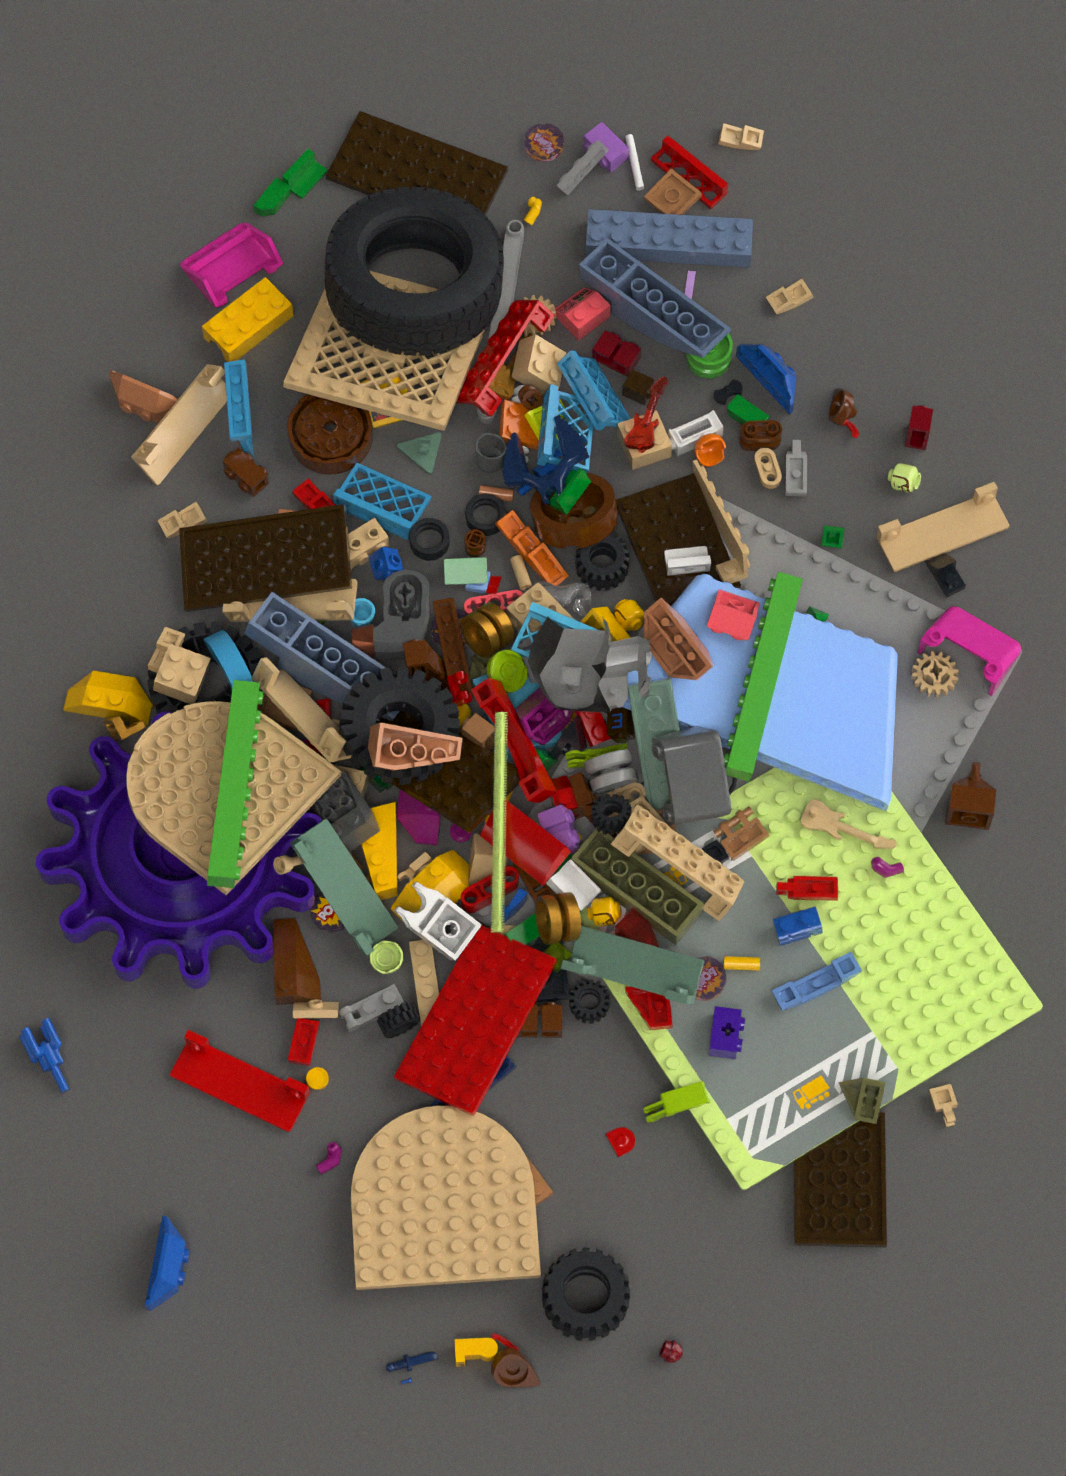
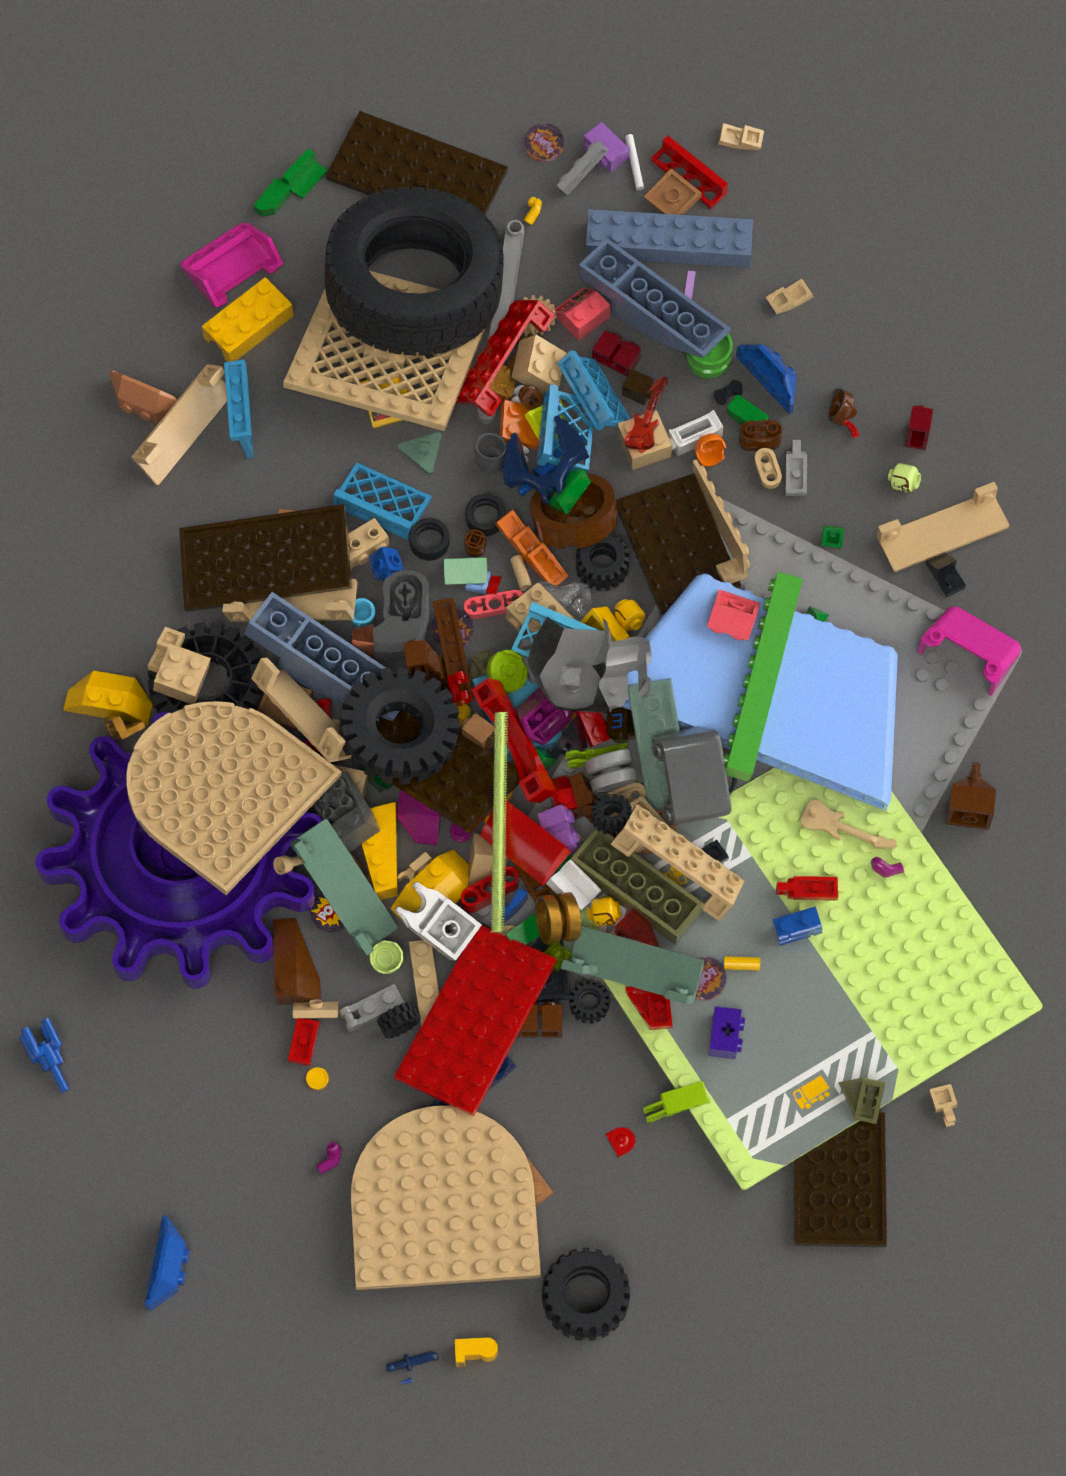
tan slope [157,502,208,539] -> none
red bracket [170,1030,310,1132] -> none
dark azure arch [204,630,253,690] -> none
bright green brick [207,680,264,888] -> none
reddish brown brick [223,448,269,497] -> none
reddish brown brick [287,394,373,475] -> none
red slope [292,478,335,509] -> none
nougat wedge [368,723,462,771] -> none
pearl gold wheel [460,602,514,658] -> none
nougat axle [479,485,514,502] -> none
reddish brown piece [490,1333,541,1387] -> none
nougat wedge [644,598,714,680] -> none
dark red plate [659,1340,683,1363] -> none
white panel [664,546,711,576] -> none
medium nougat plate [713,806,770,861] -> none
medium blue slope [772,952,862,1011] -> none
tan gear [911,651,959,698] -> none

